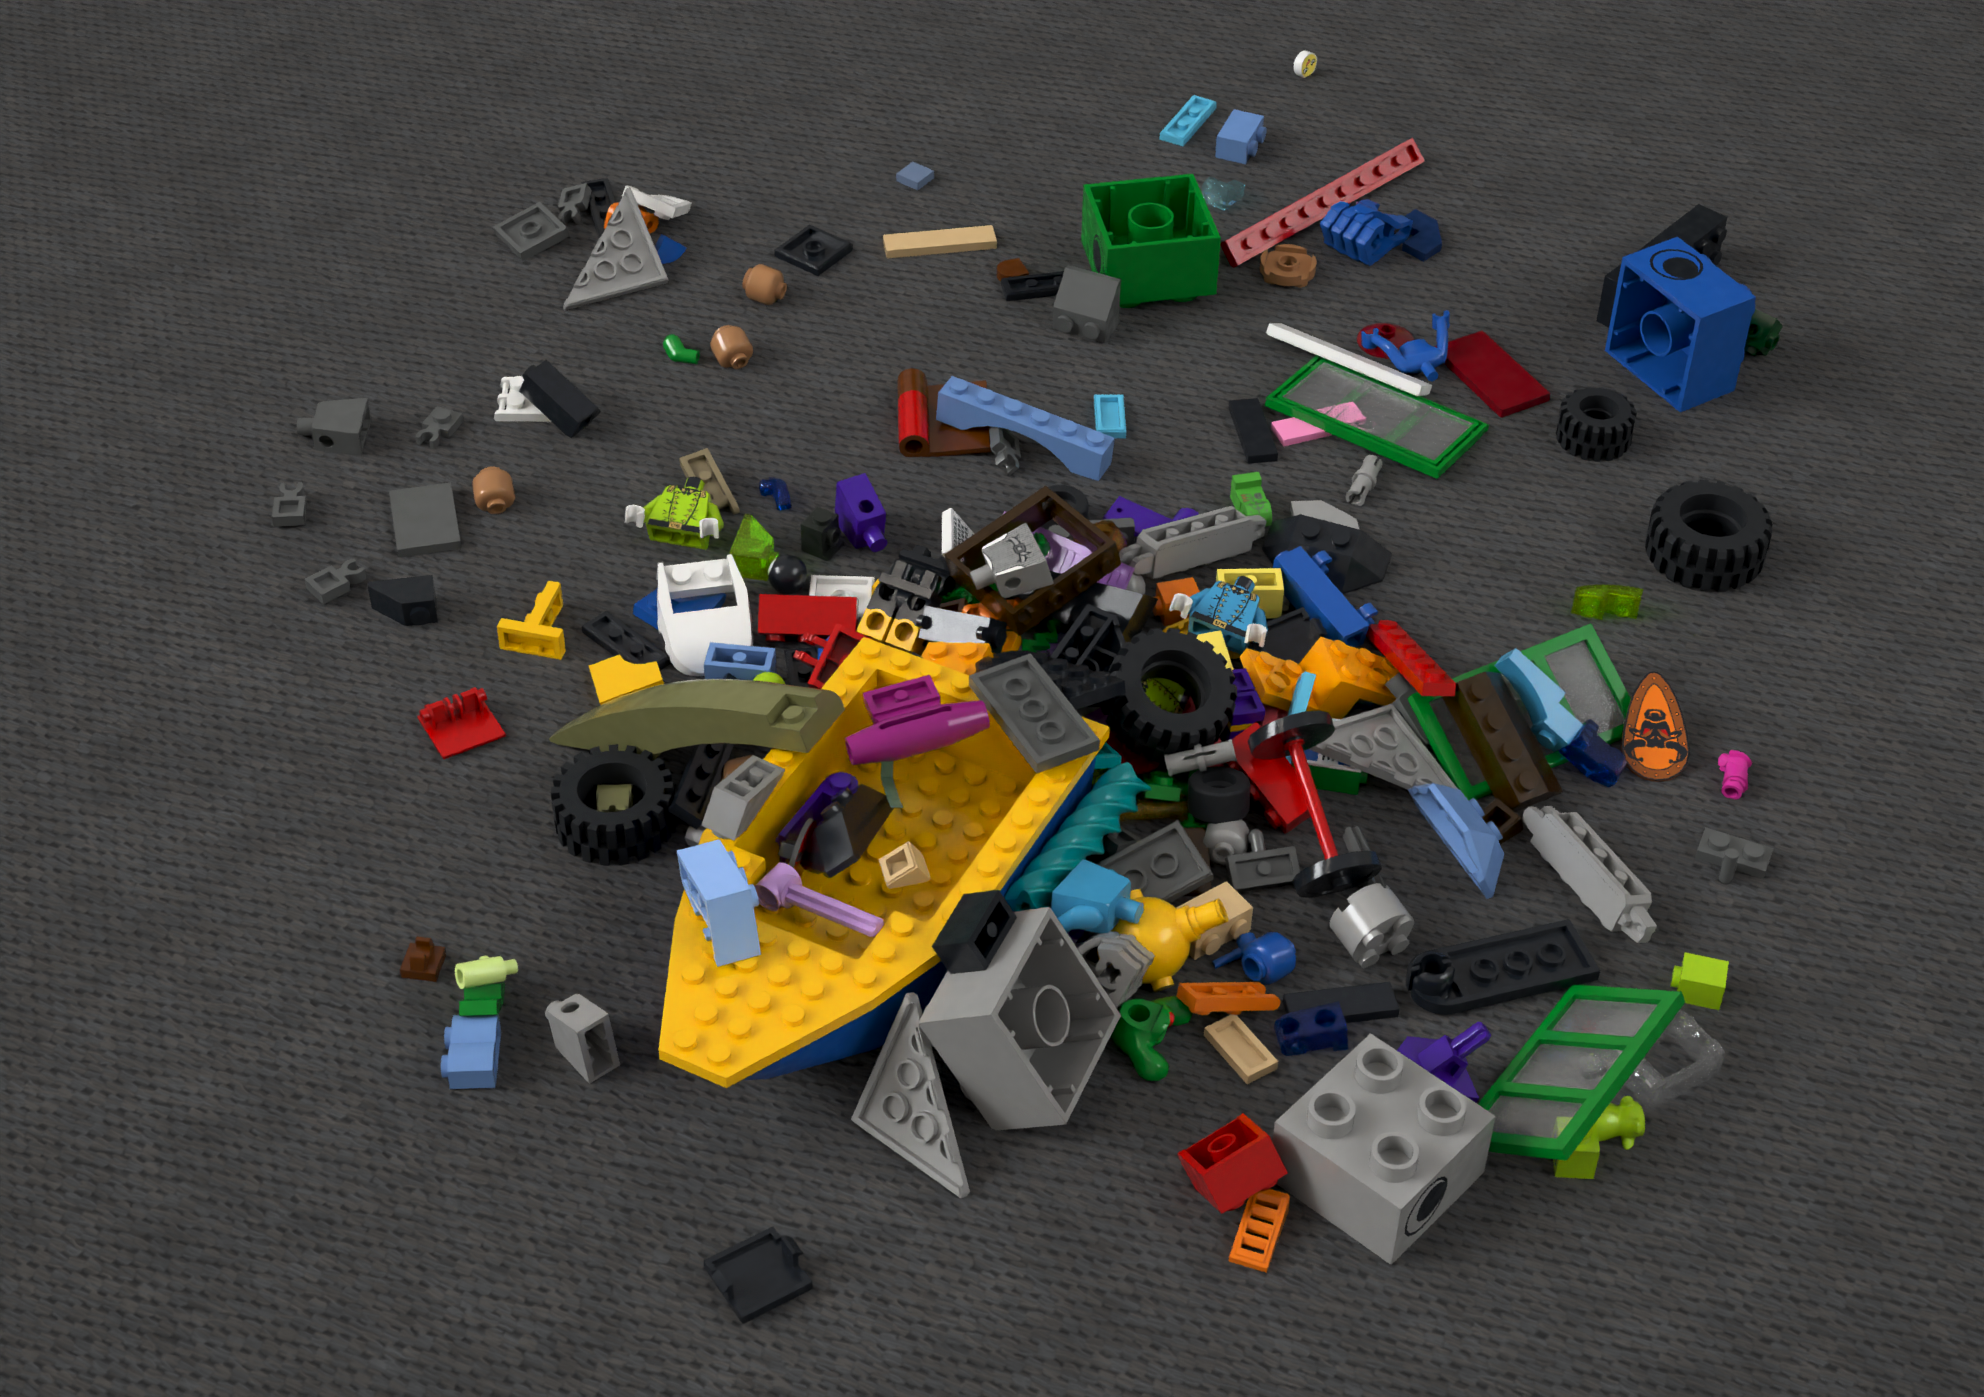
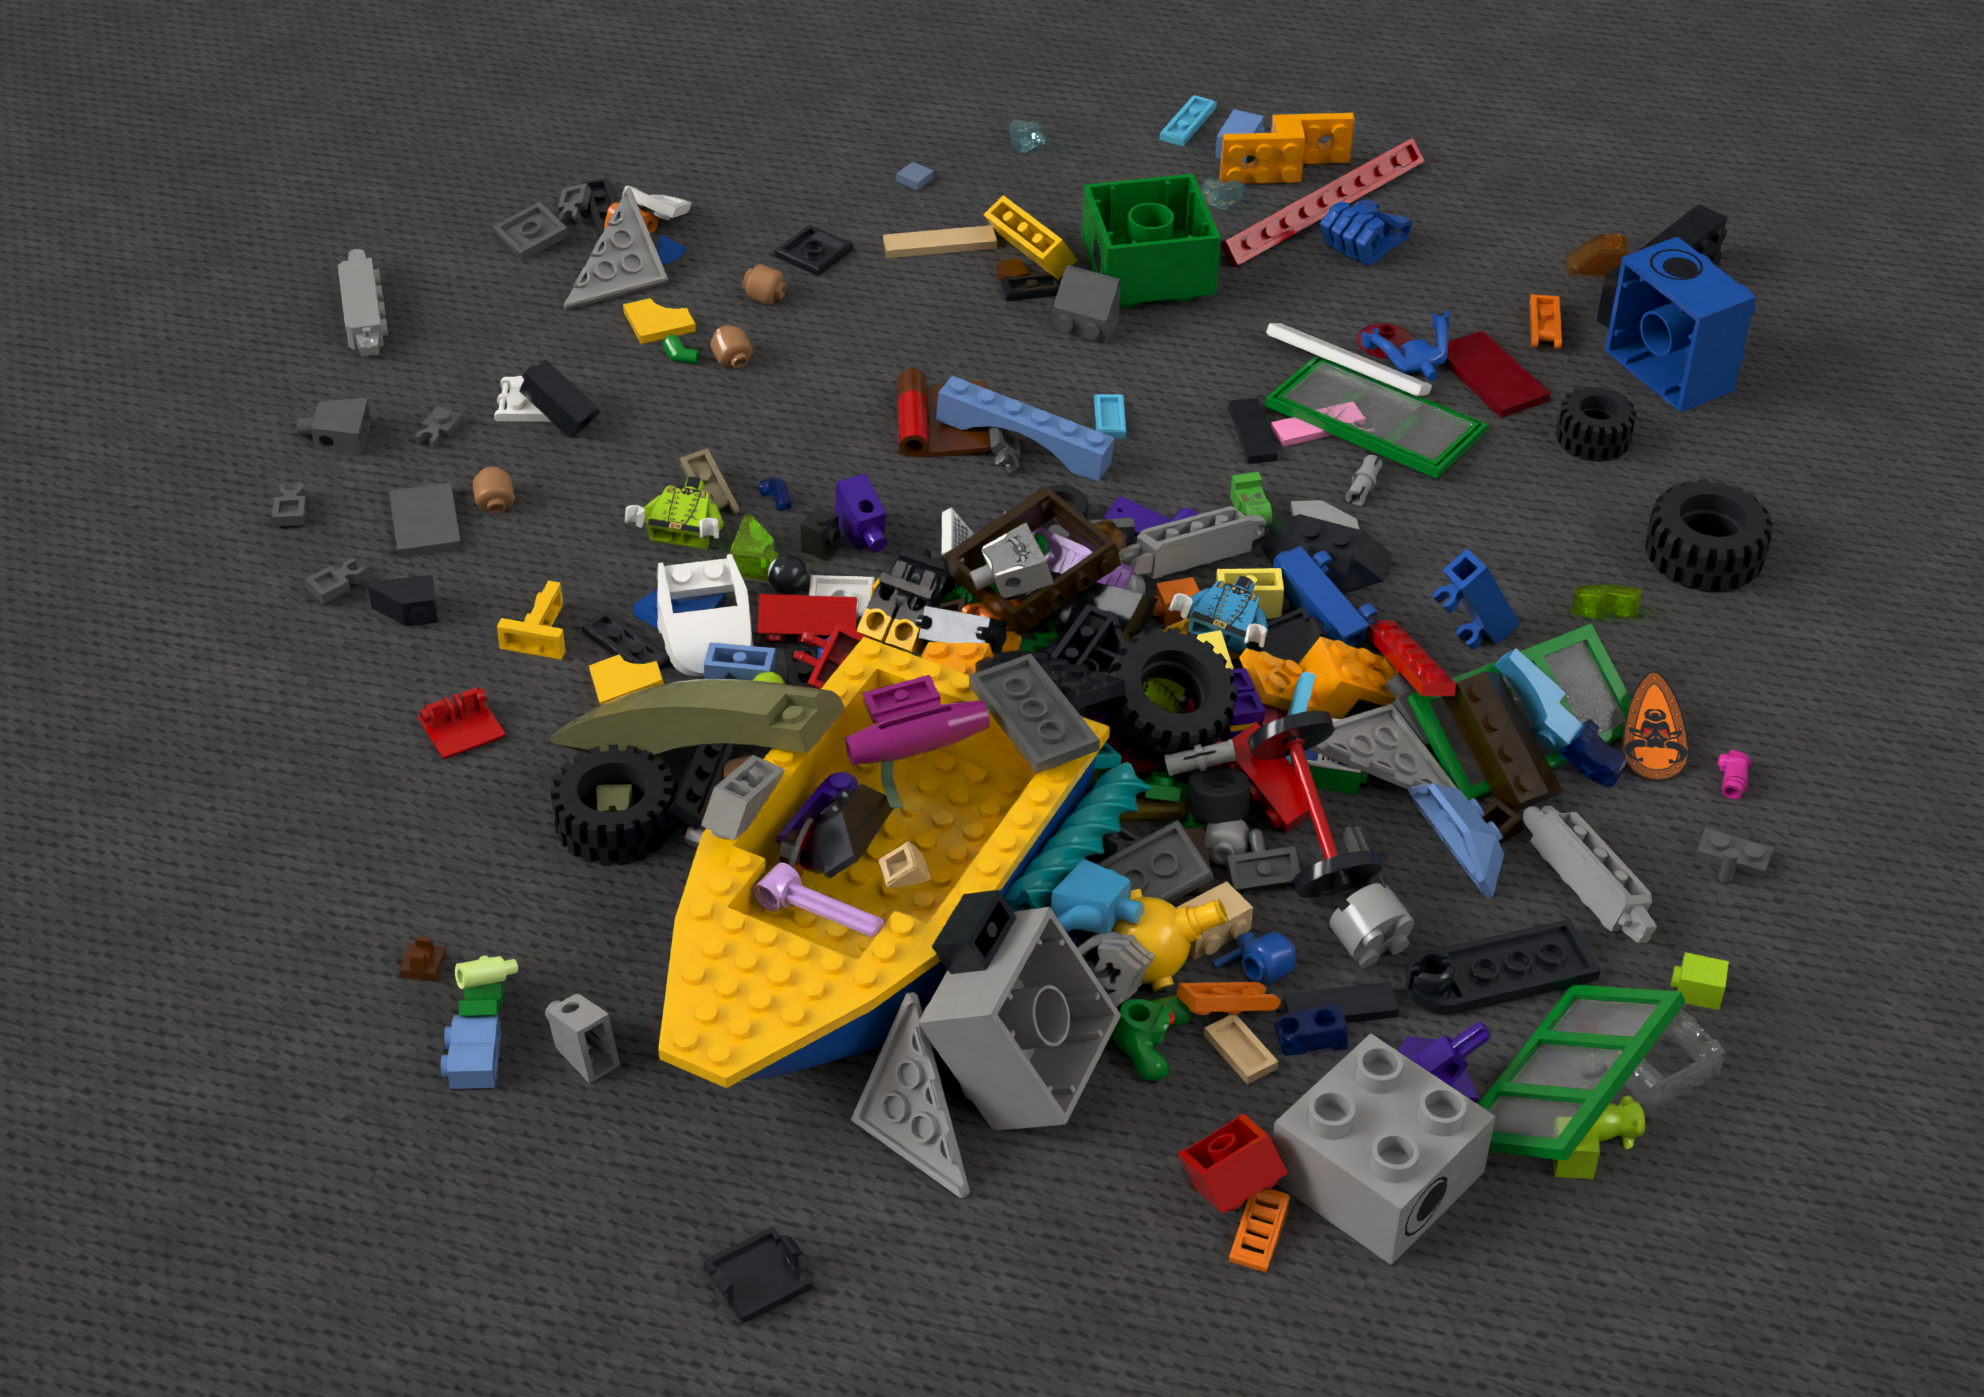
light blue wedge [677,839,761,967] -> none
medium nougat plate [1260,244,1317,287] -> none
tile [1294,50,1317,78] -> none
dark blue tile [1400,209,1442,262] -> none
dark green brick [1744,309,1783,357] -> none
none -> light grey hinge [338,248,389,357]
none -> yellow tile [623,298,696,344]
none -> yellow brick [984,196,1078,280]
none -> clear light blue piece [1009,119,1046,154]
none -> light orange bracket [1220,113,1355,184]
none -> blue brick [1432,549,1520,650]
none -> orange hinge [1529,294,1562,349]
none -> clear orange slope [1566,233,1629,277]

